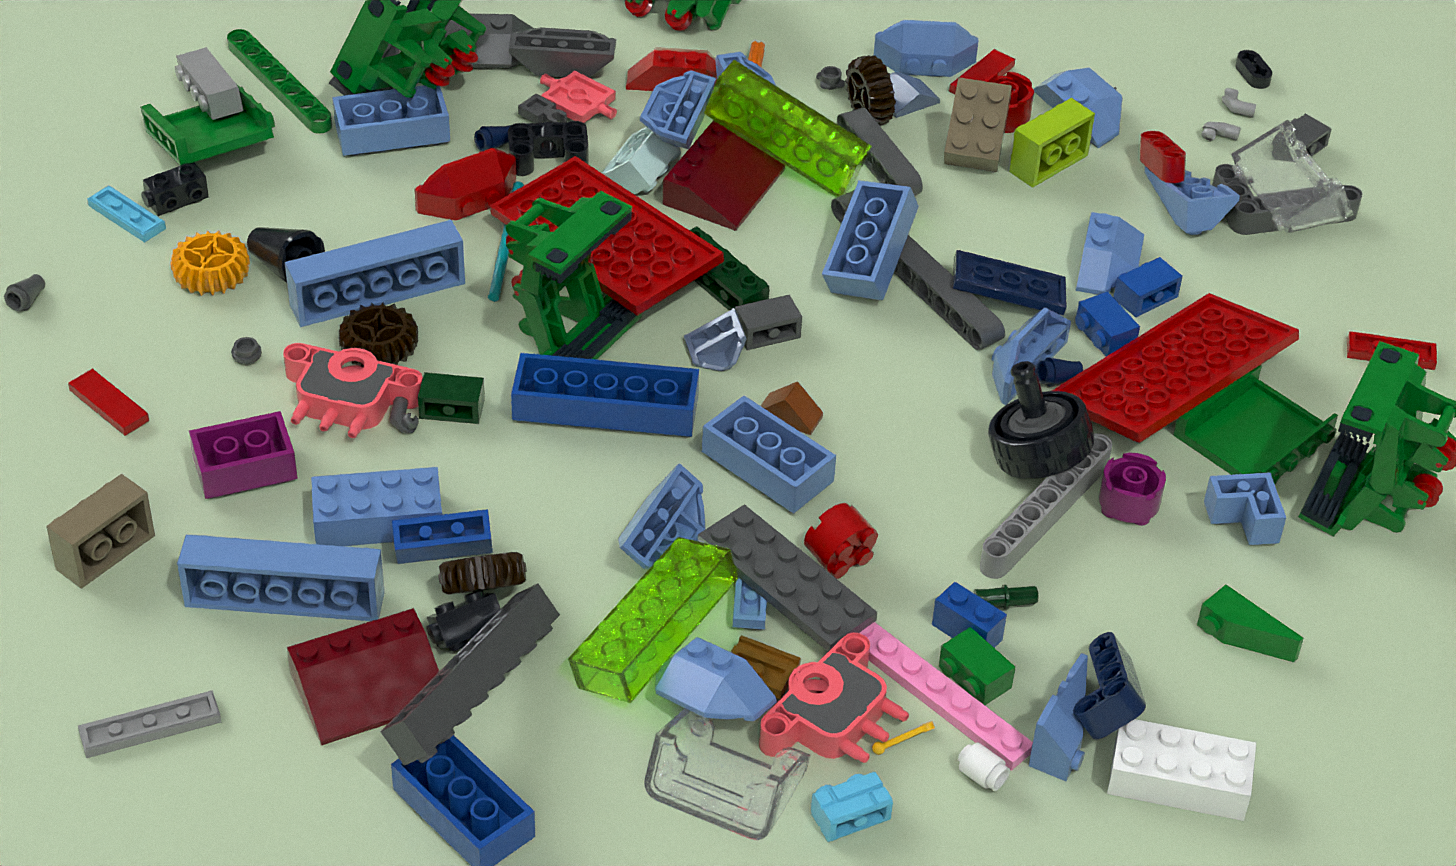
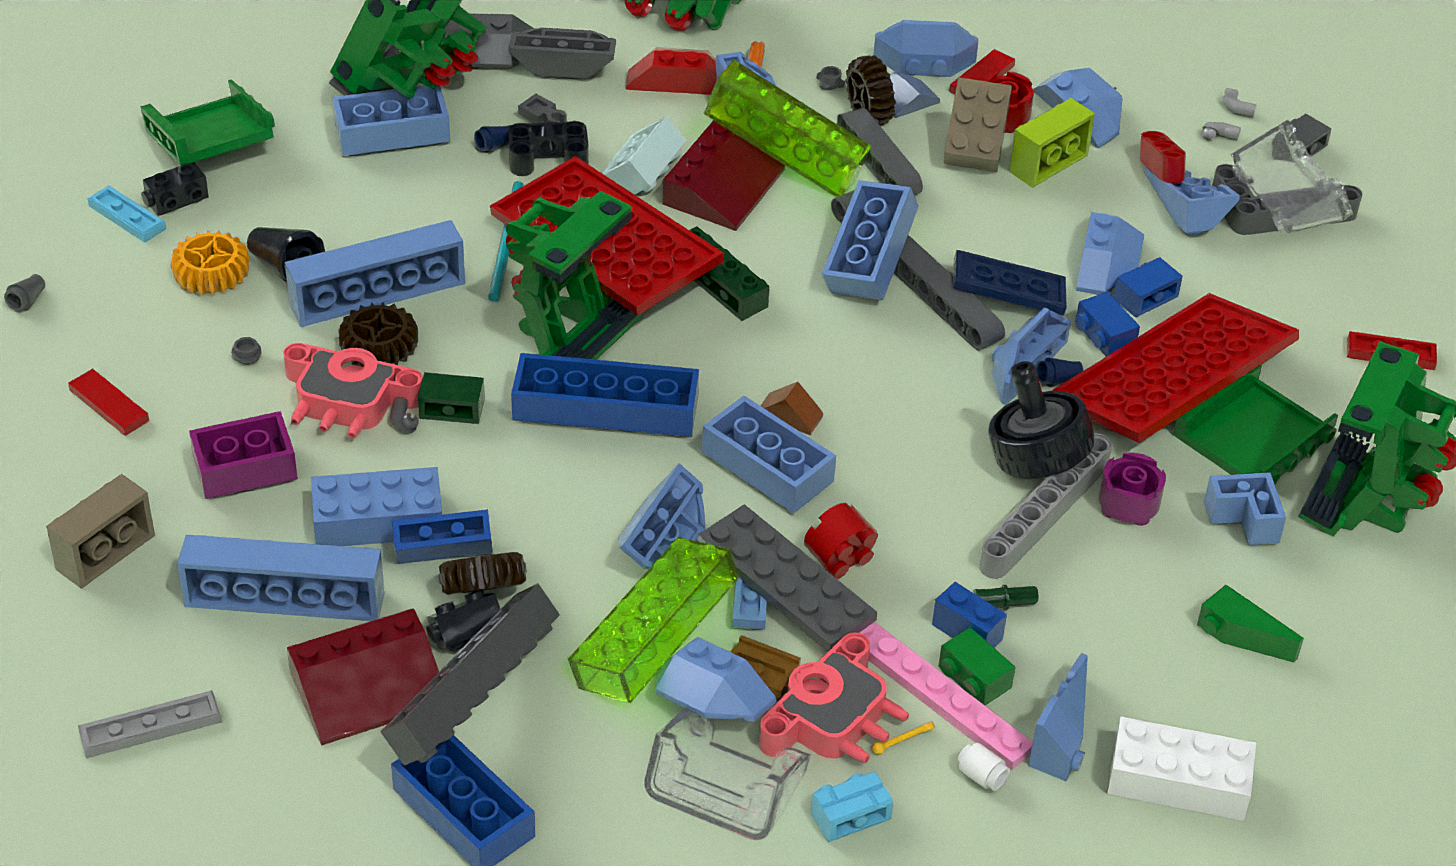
light grey brick [175,47,243,120] -> none
green beam [227,29,332,134] -> none
red wedge [414,148,516,221] -> none
coral plate [540,71,617,123] -> none
medium blue wedge [640,70,716,150] -> none
sand blue slope [684,309,747,371] -> none
dark grey brick [735,294,802,350] -> none
dark blue beam [1073,632,1146,740] -> none
black beam [1235,50,1273,89] -> none

